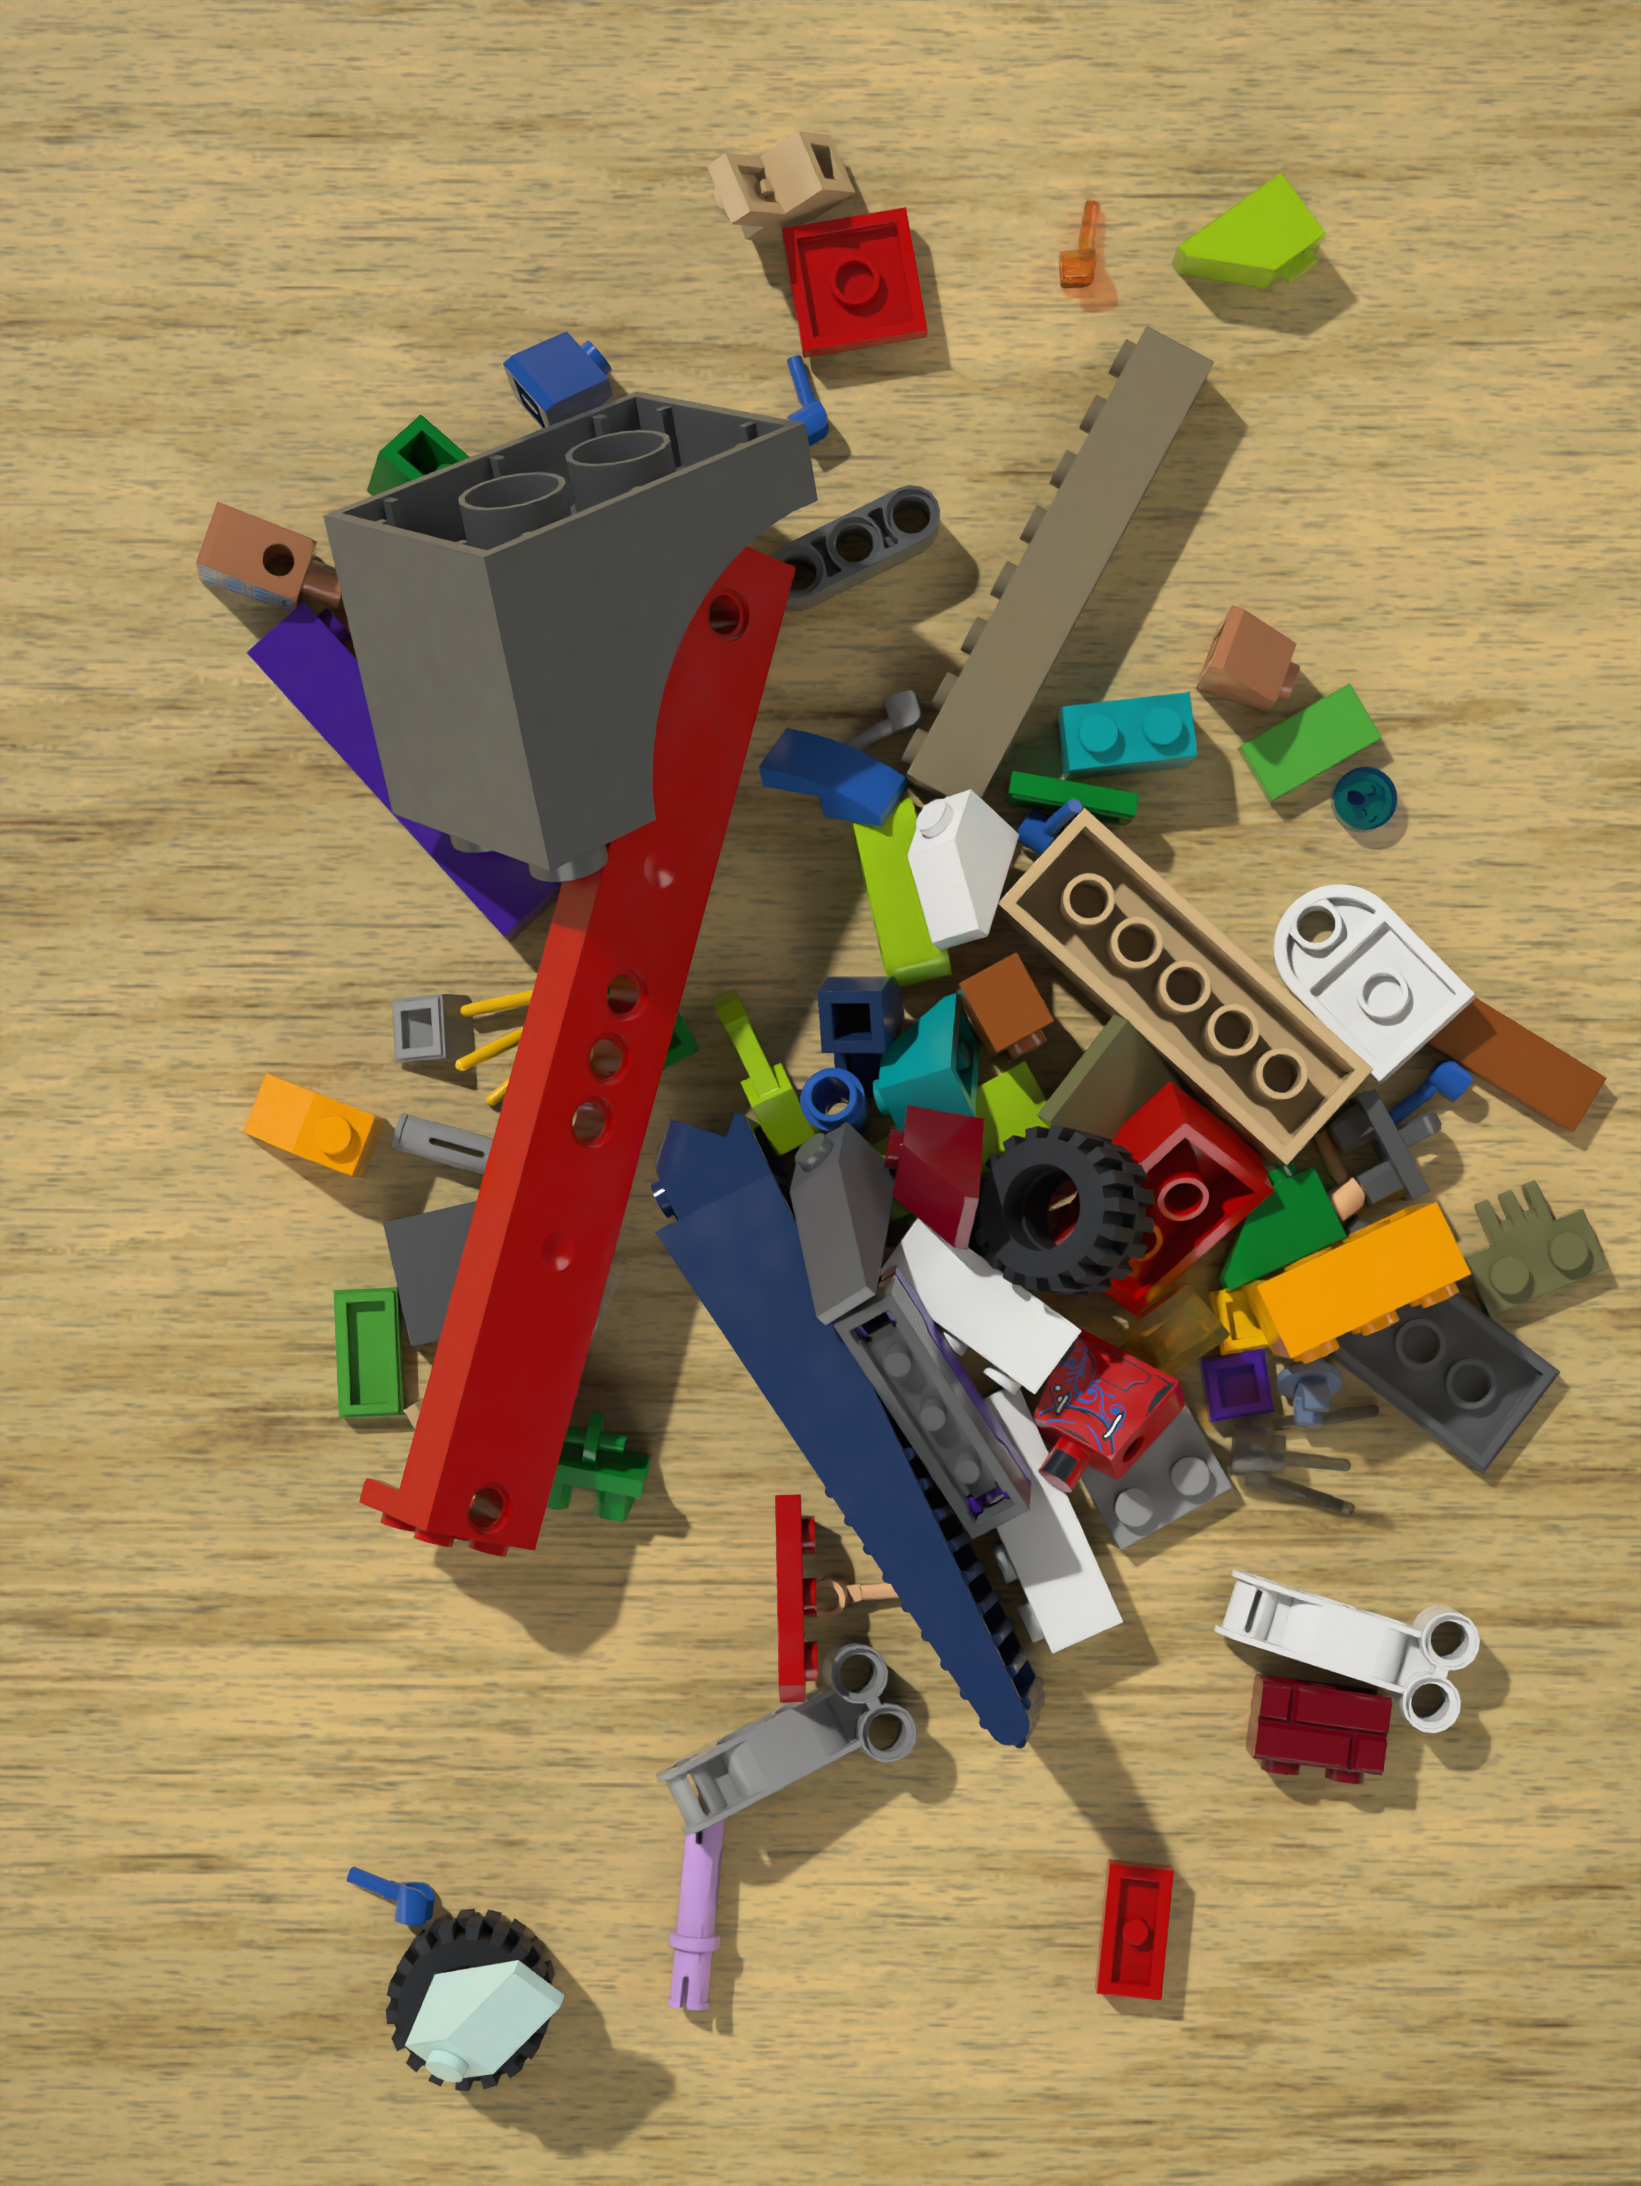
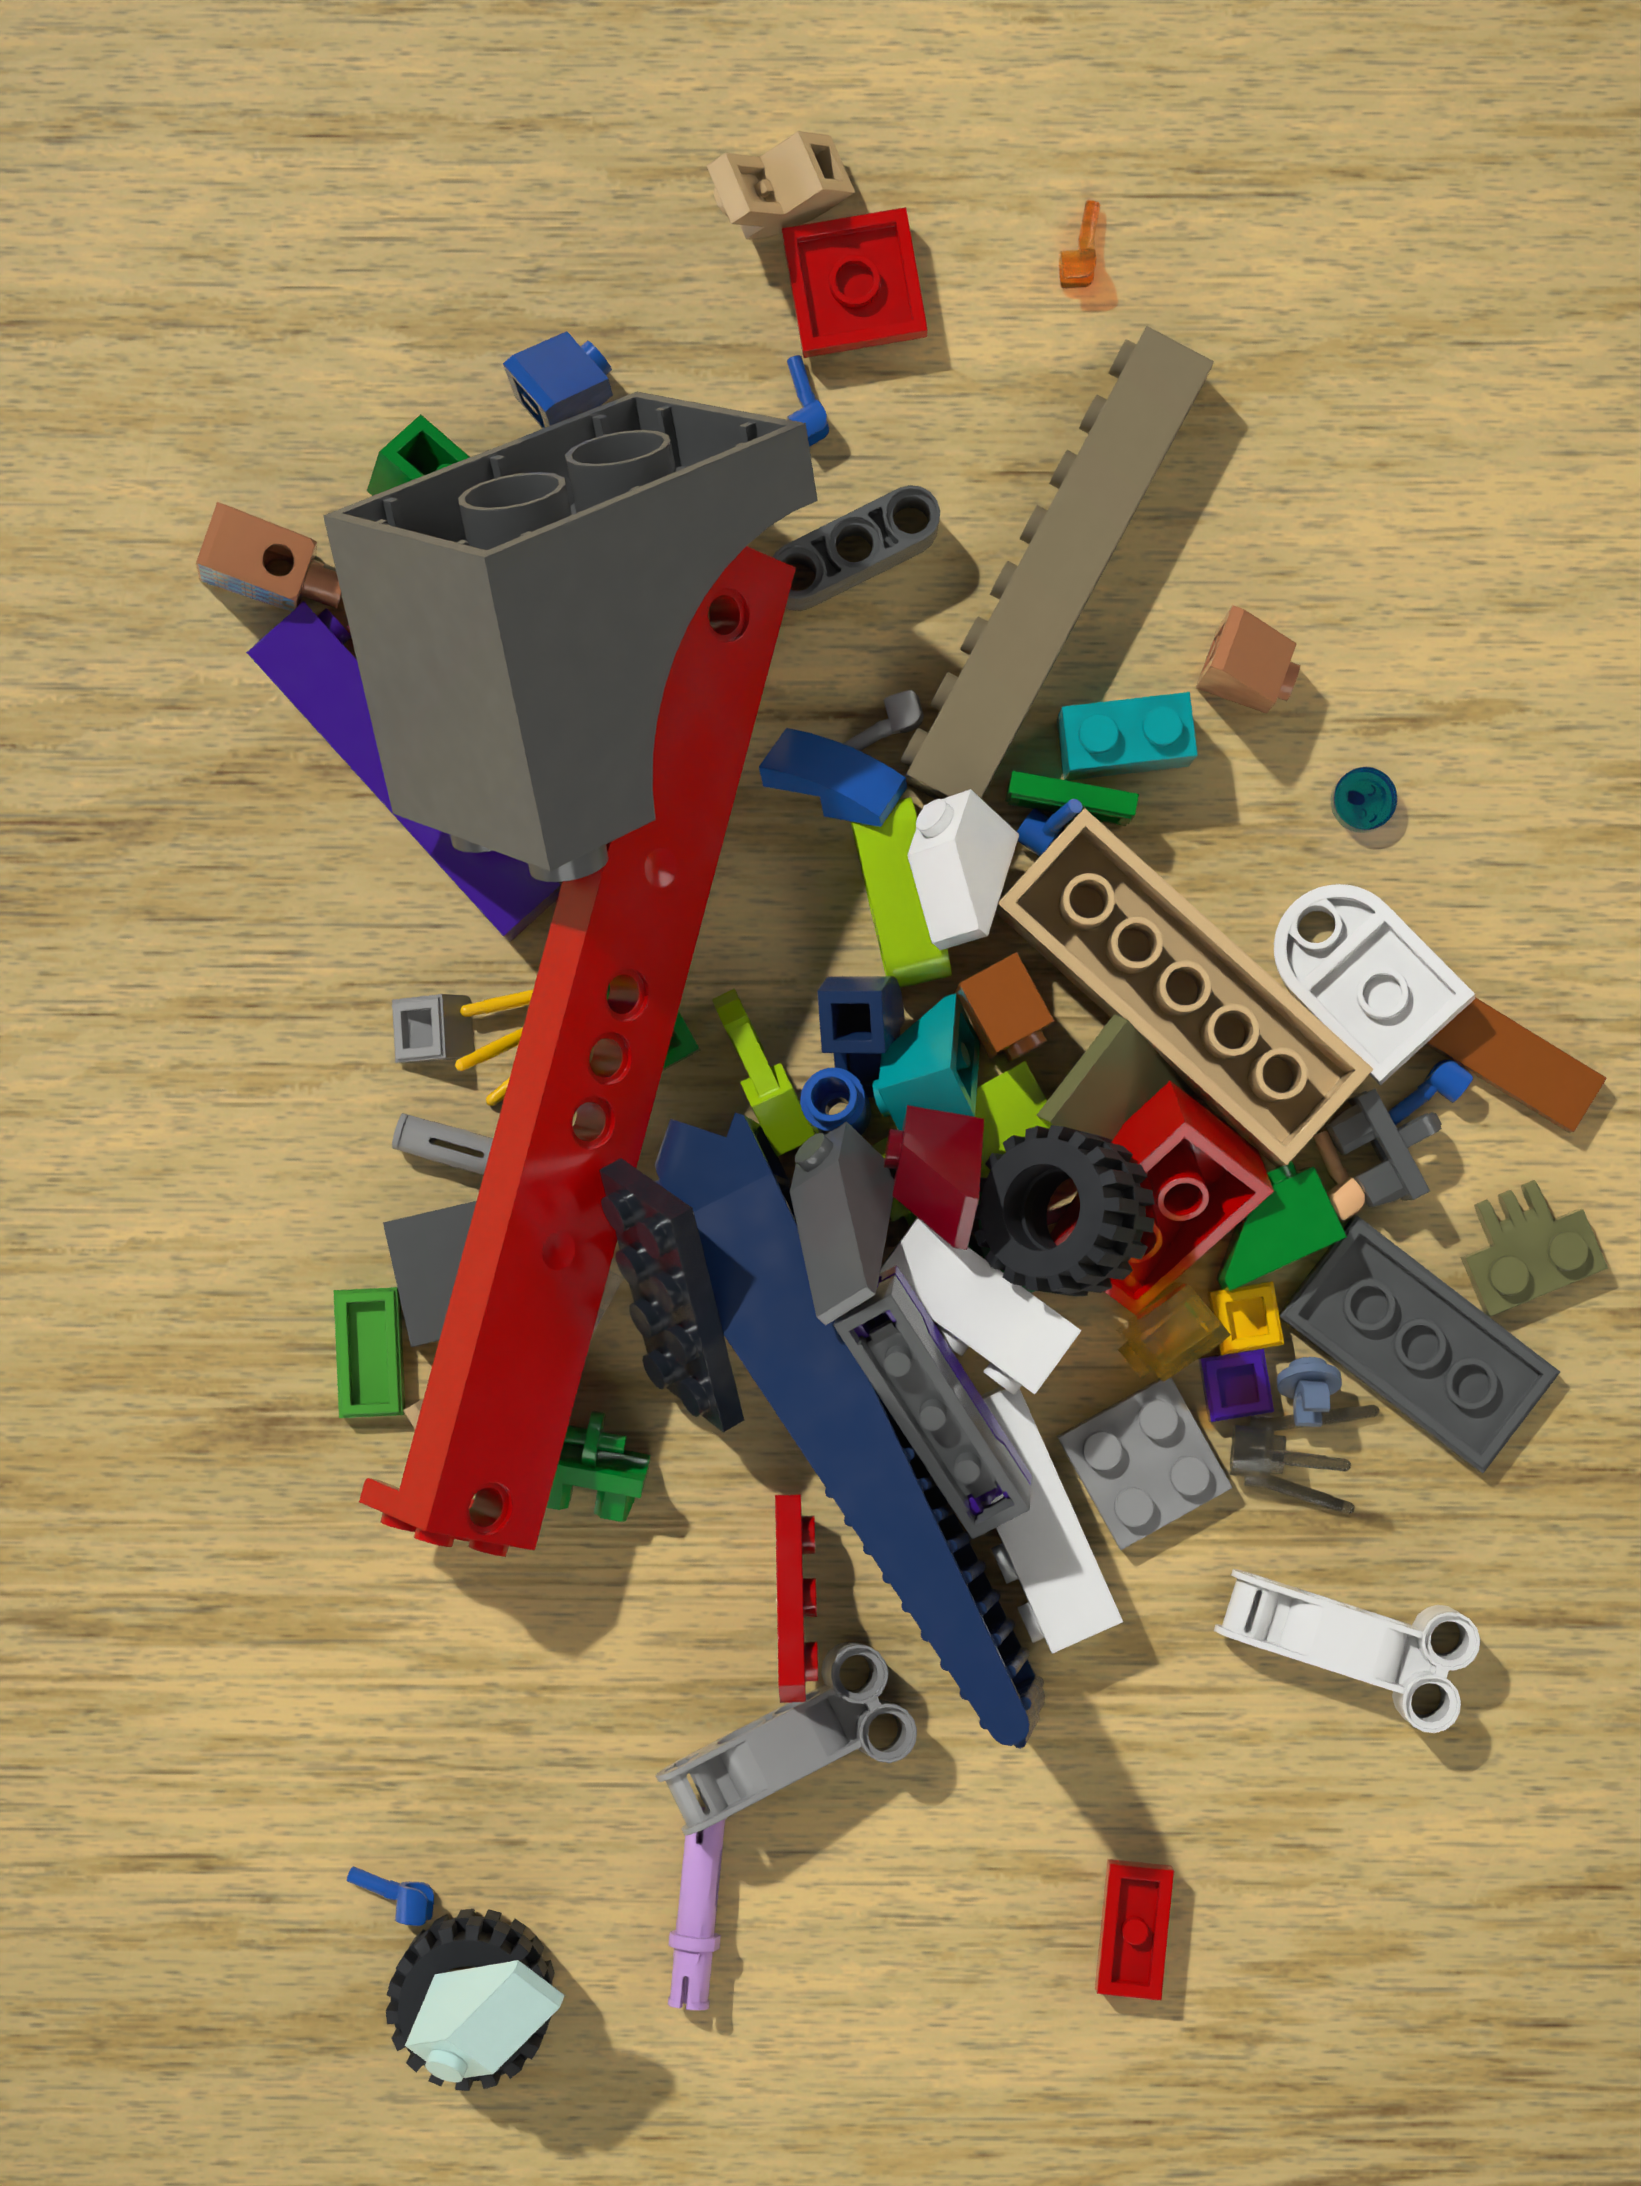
light orange slope [243,1073,386,1178] -> none
light nougat hand [816,1576,899,1619] -> none
red torso [1034,1324,1185,1492] -> none
lime slope [1171,172,1326,289] -> none
bright green tile [1238,683,1382,803] -> none
light orange brick [1241,1202,1471,1364] -> none
dark red brick [1246,1673,1392,1784] -> none
none -> black plate [599,1158,744,1433]

